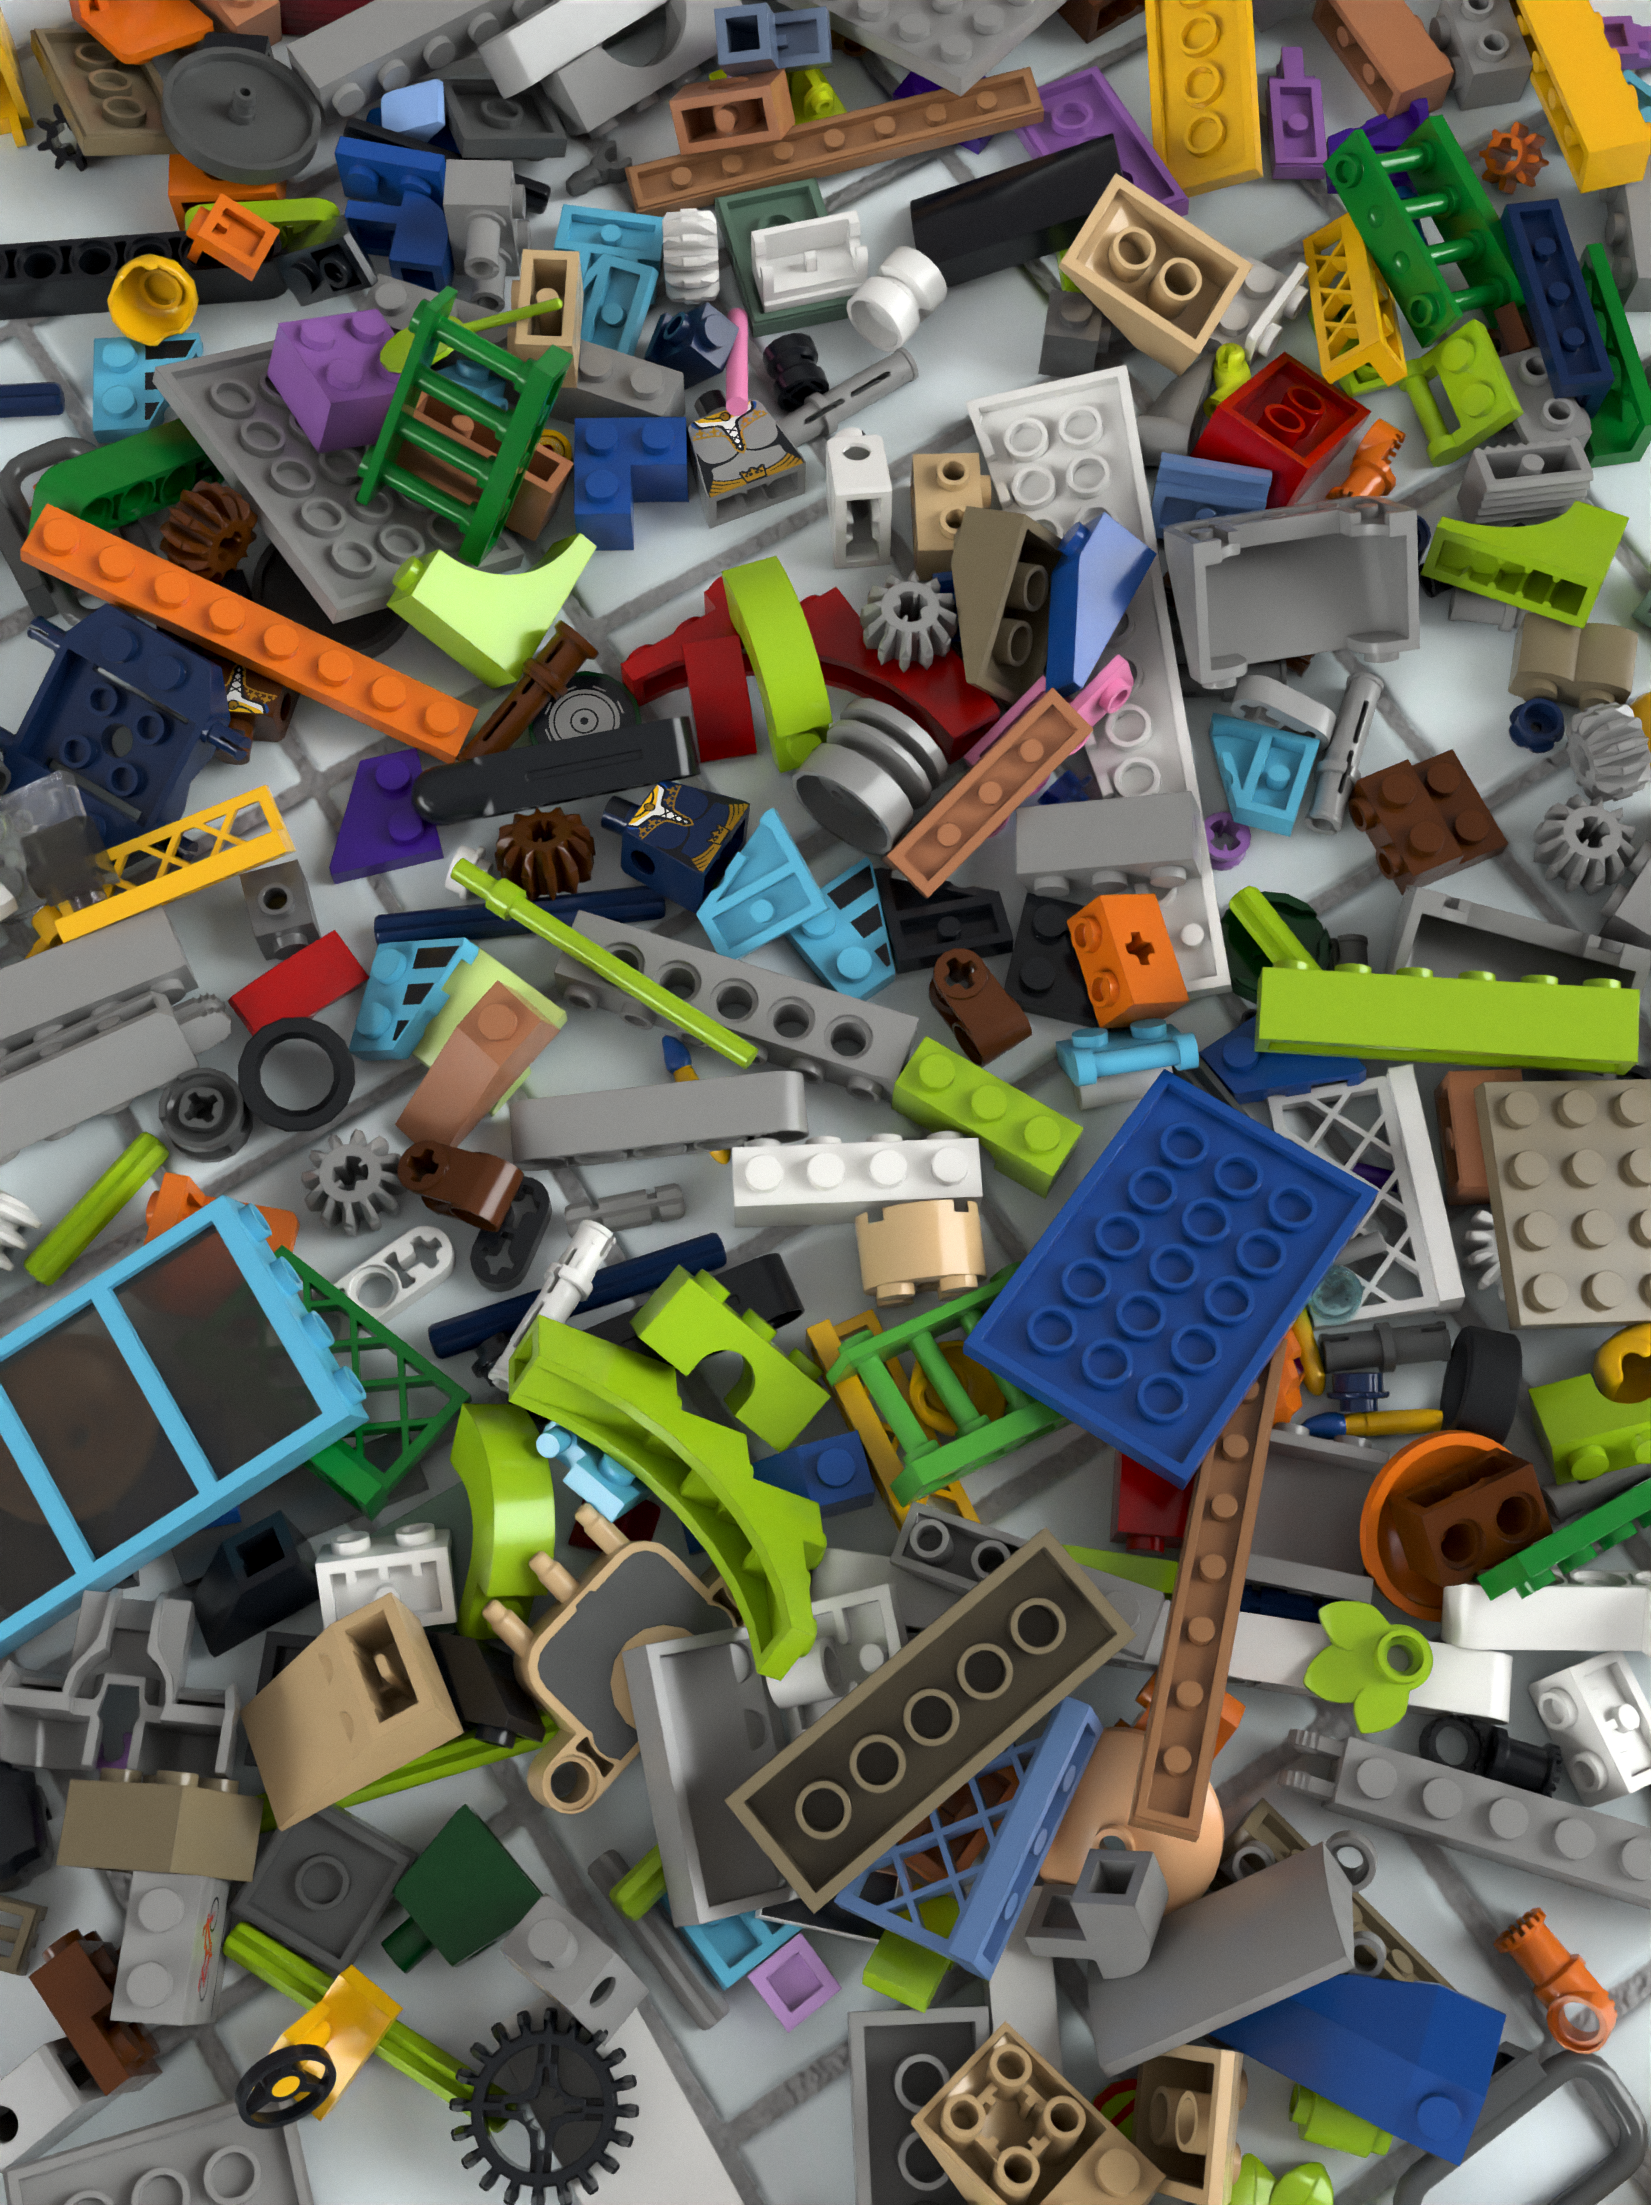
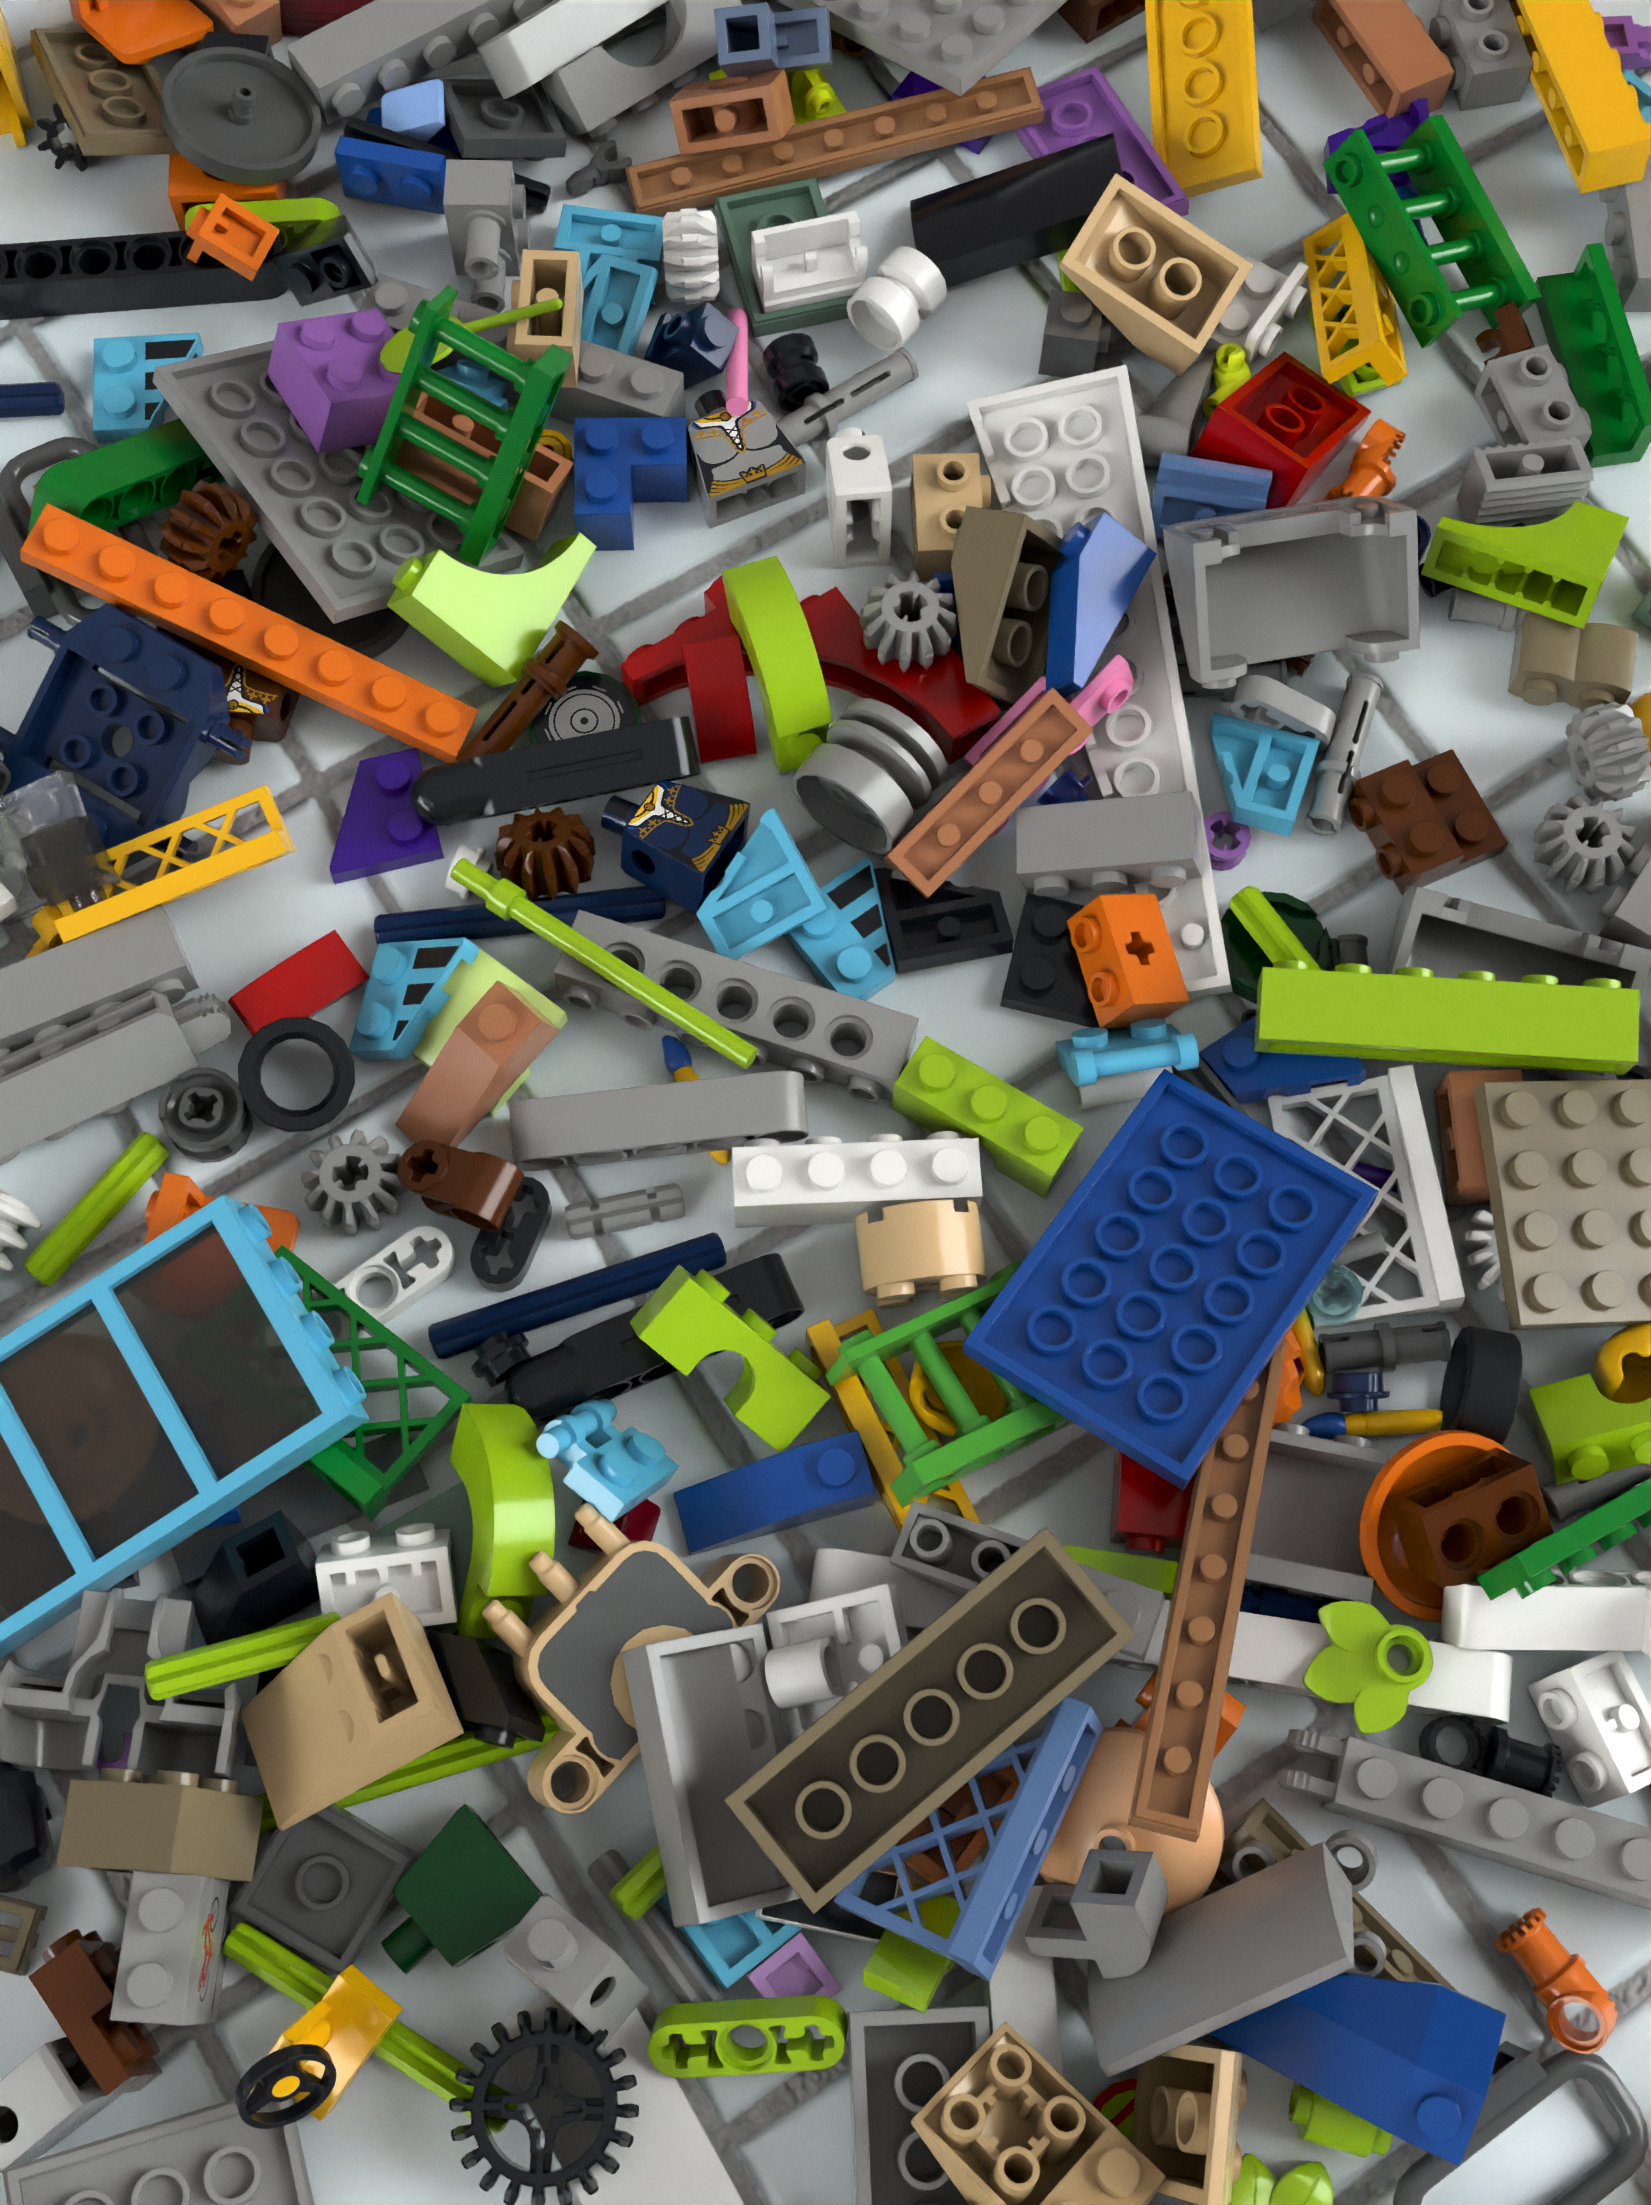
yellow hair [107,254,199,346] -> none
flat silver brick [239,859,321,961] -> none
blue brick [344,189,455,293] -> none
white pin [488,1220,616,1394] -> none
lime arch [508,1314,827,1681] -> none
reddish brown piece [928,948,1032,1068] -> none
medium lavender hinge [1265,47,1327,179] -> none
lime plate [1398,318,1524,467] -> none
orange gear [1479,122,1549,194] -> none
dark blue fence [1500,198,1615,419] -> none
dark blue plate [1508,698,1565,753] -> none
none -> lime axle [144,1612,341,1701]
none -> lime beam [648,1995,848,2078]

